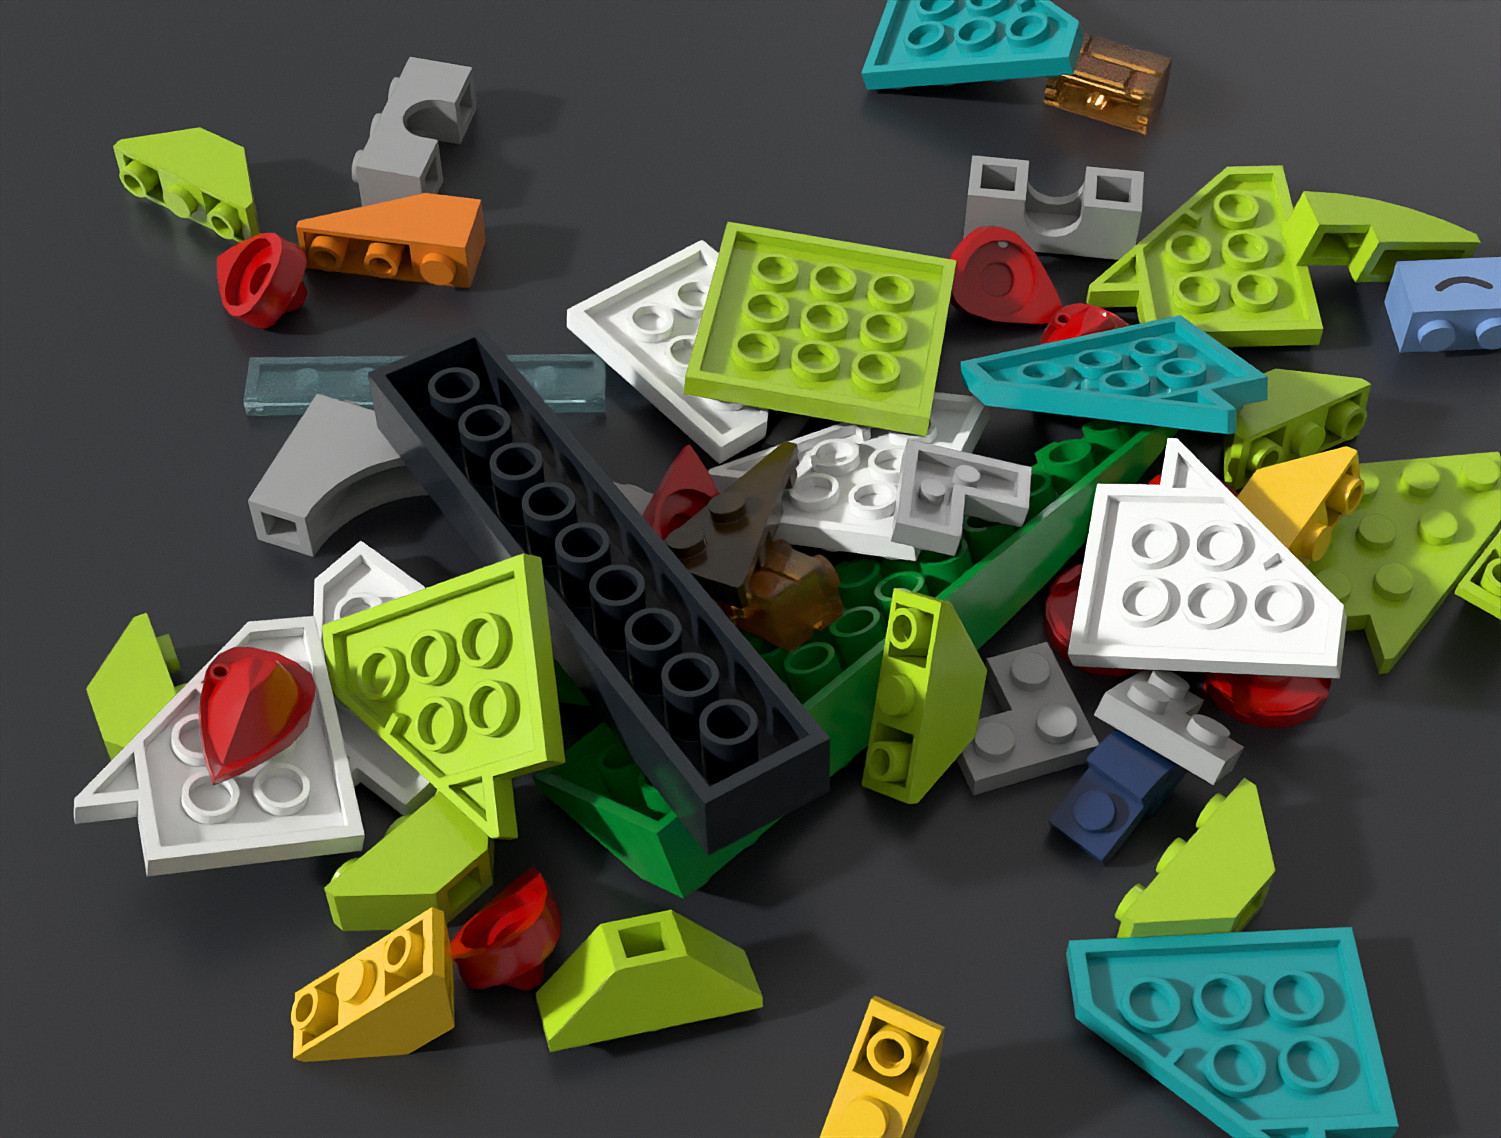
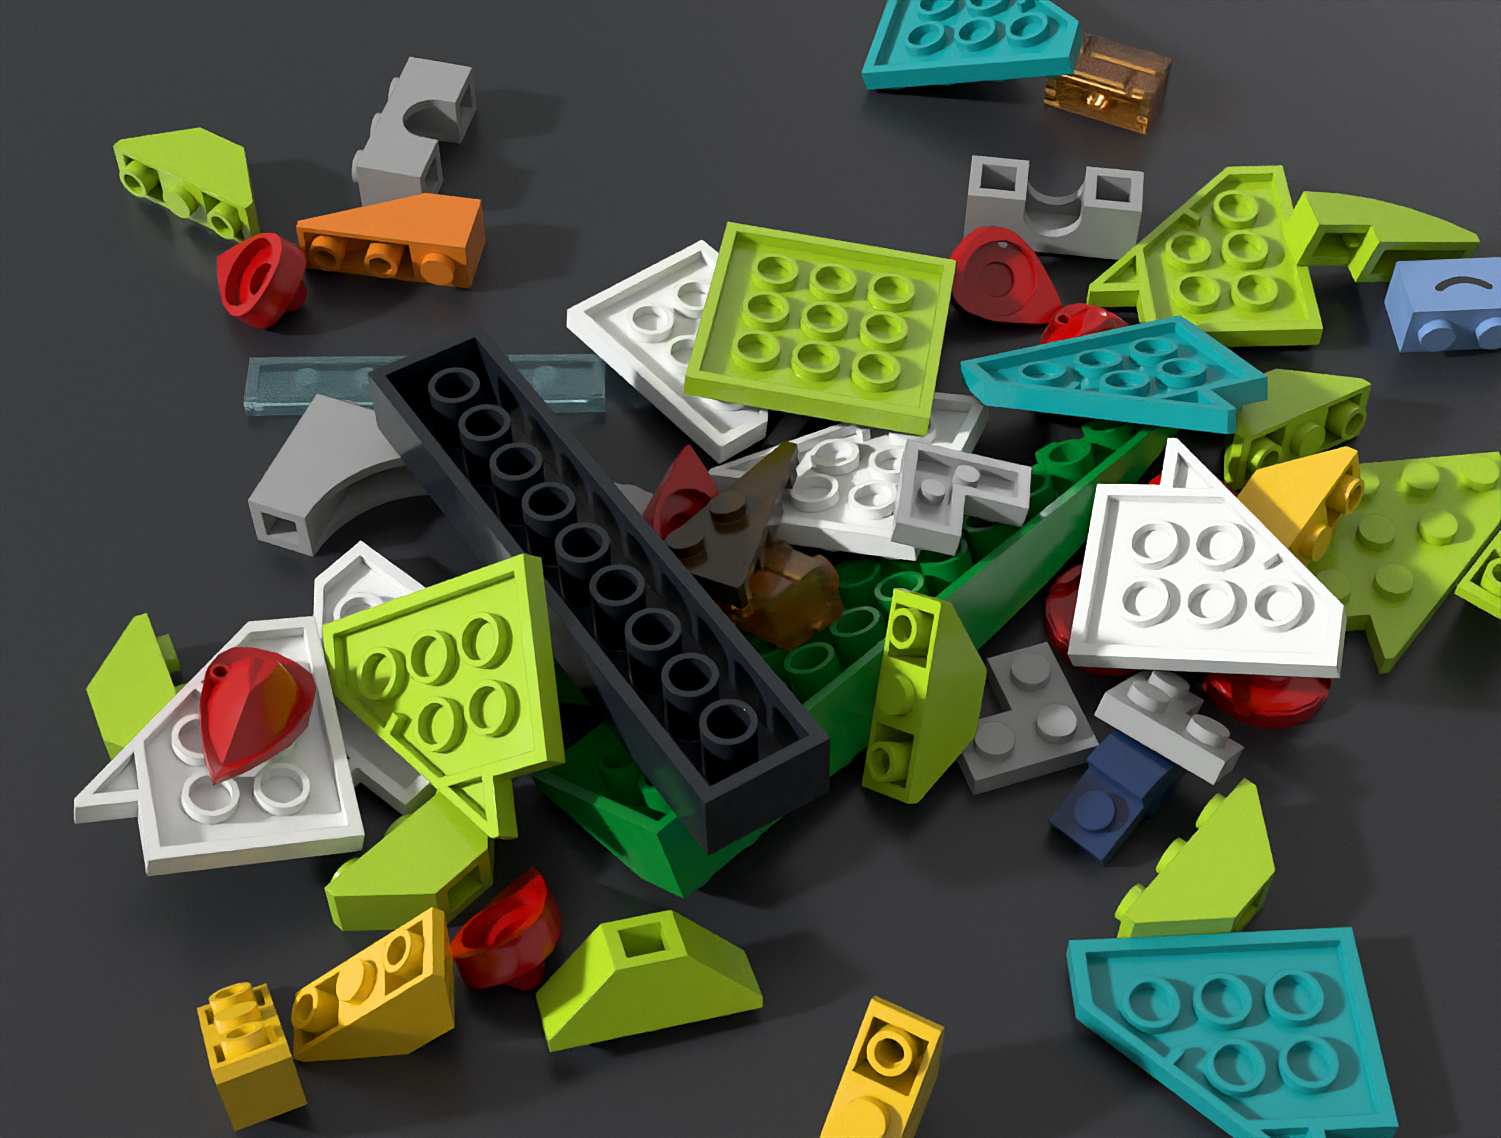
none -> yellow slope [197,982,307,1132]

